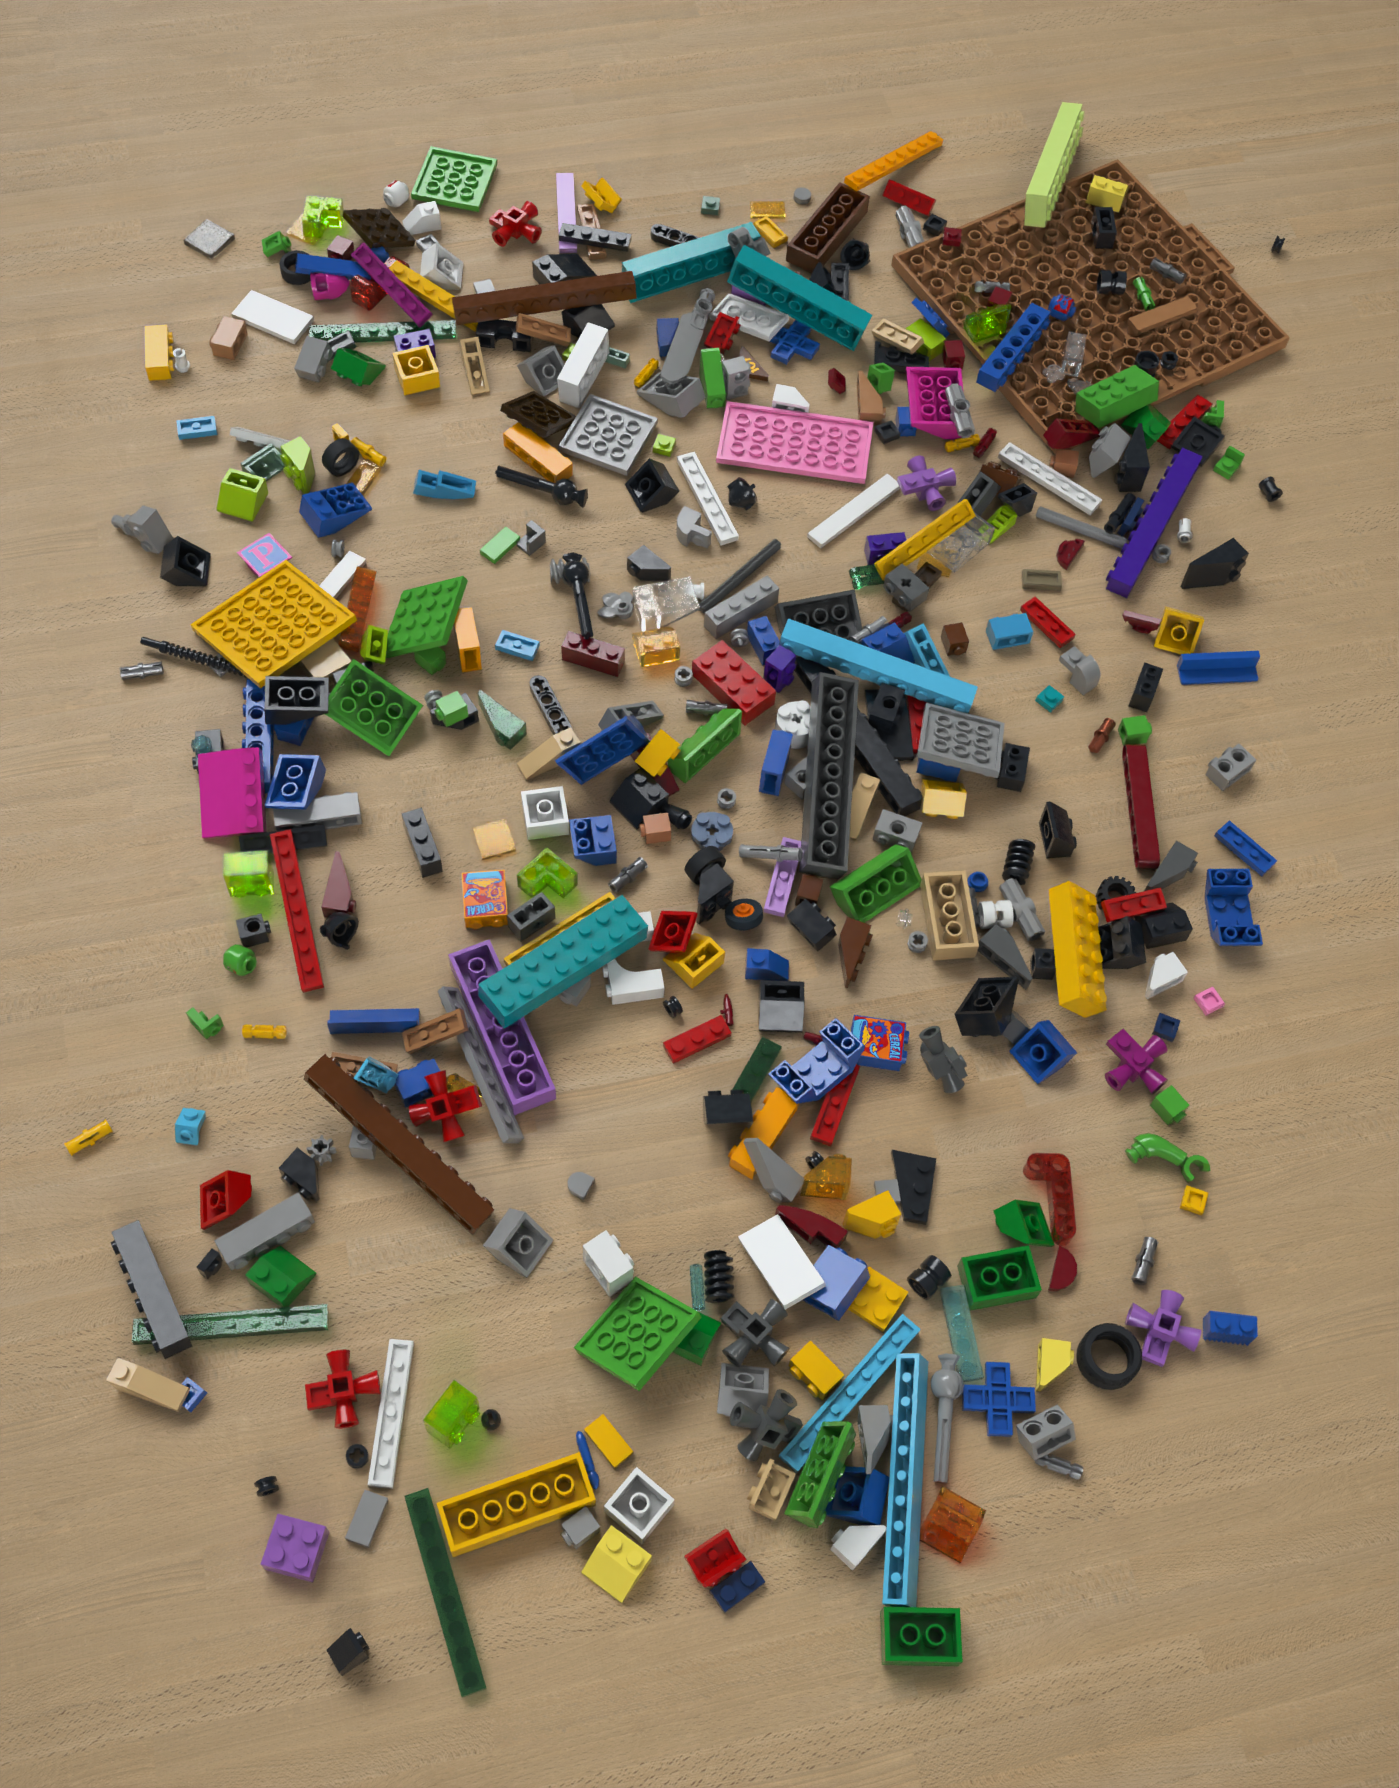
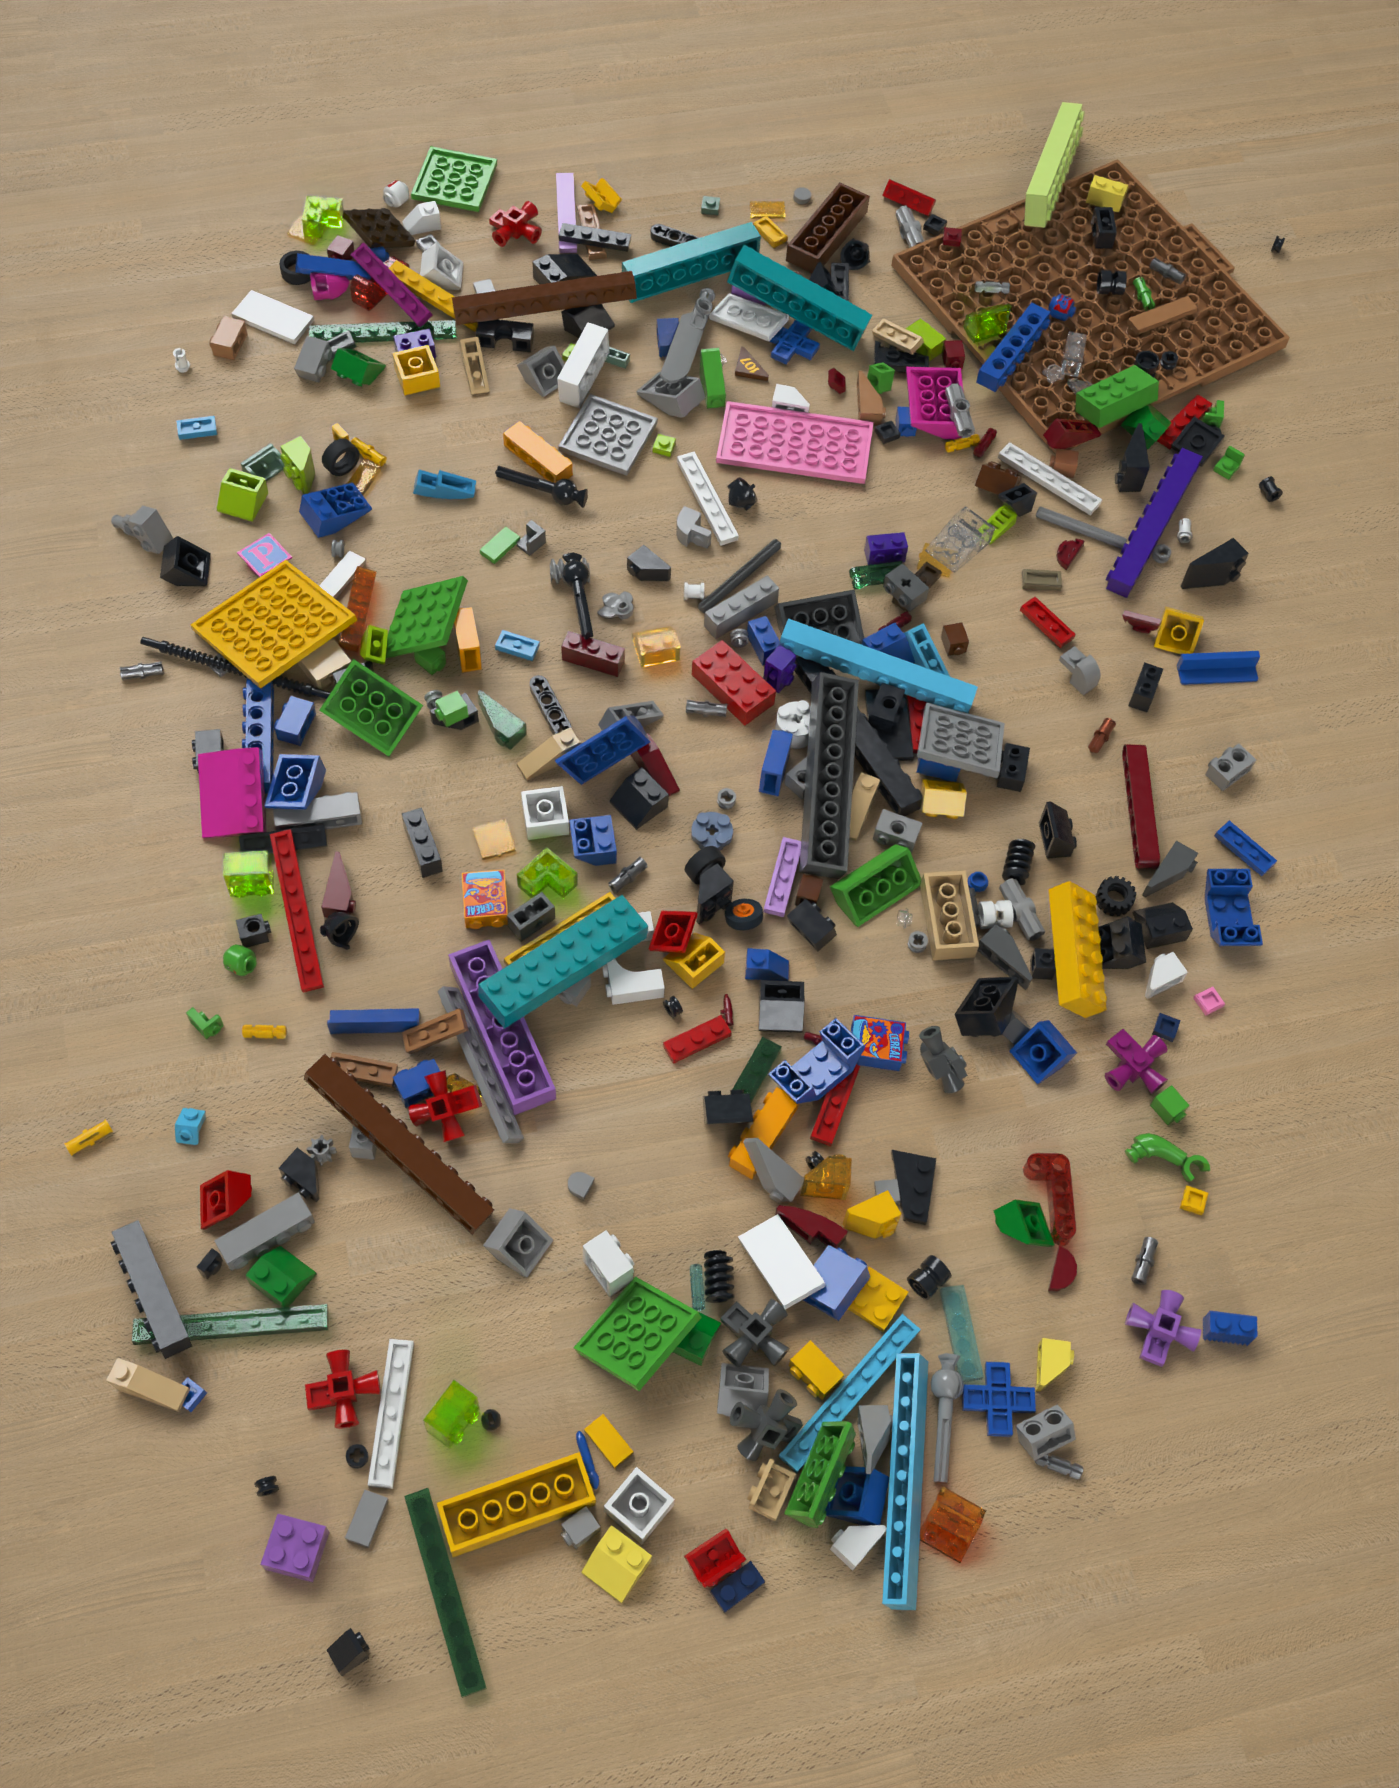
yellow brick [145,325,175,381] -> none
clear smoke tile [184,219,235,260] -> none
clear light blue plate [191,735,212,754] -> none
white plate [230,427,290,452] -> none
bright green bracket [262,231,292,257] -> none
black slope [264,676,329,725] -> none
medium azure slope [354,1056,399,1094] -> none
dark brown plate [500,391,576,438] -> none
medium nougat plate [516,313,571,347] -> none
black slope [625,458,679,512] -> none
clear slope [633,577,700,633] -> none
yellow axle [634,358,659,388] -> none
yellow brick [635,729,681,777] -> none
nougat brick [639,813,671,844] -> none
black cone [661,803,692,829] -> none
bright green slope [667,709,742,784] -> none
light grey bush [674,666,693,687] -> none
red bracket [704,312,741,355] -> none
light grey brick [722,356,751,400] -> none
light grey piece [728,227,771,257] -> none
light grey pin [739,844,803,862] -> none
white tile [807,474,900,549] -> none
reddish brown slope [838,917,873,988] -> none
light orange plate [844,131,944,192] -> none
light grey pin [850,616,889,644] -> none
yellow plate [874,499,976,580] -> none
green brick [880,1607,963,1666] -> none
medium lavender brick [897,455,956,511] -> none
blue plate [911,297,950,338] -> none
dark grey brick [957,471,1001,519] -> none
green brick [957,1245,1042,1311] -> none
dark red brick [985,286,1012,320] -> none
dark azure brick [986,613,1033,650] -> none
teal plate [1035,685,1065,713] -> none
black tyre [1076,1323,1142,1390] -> none
light grey slope [1089,423,1131,478] -> none
red plate [1101,888,1167,923] -> none
black pin [1104,493,1136,534] -> none
dark blue plate [1117,497,1145,537] -> none
bright green brick [1118,715,1152,746] -> none

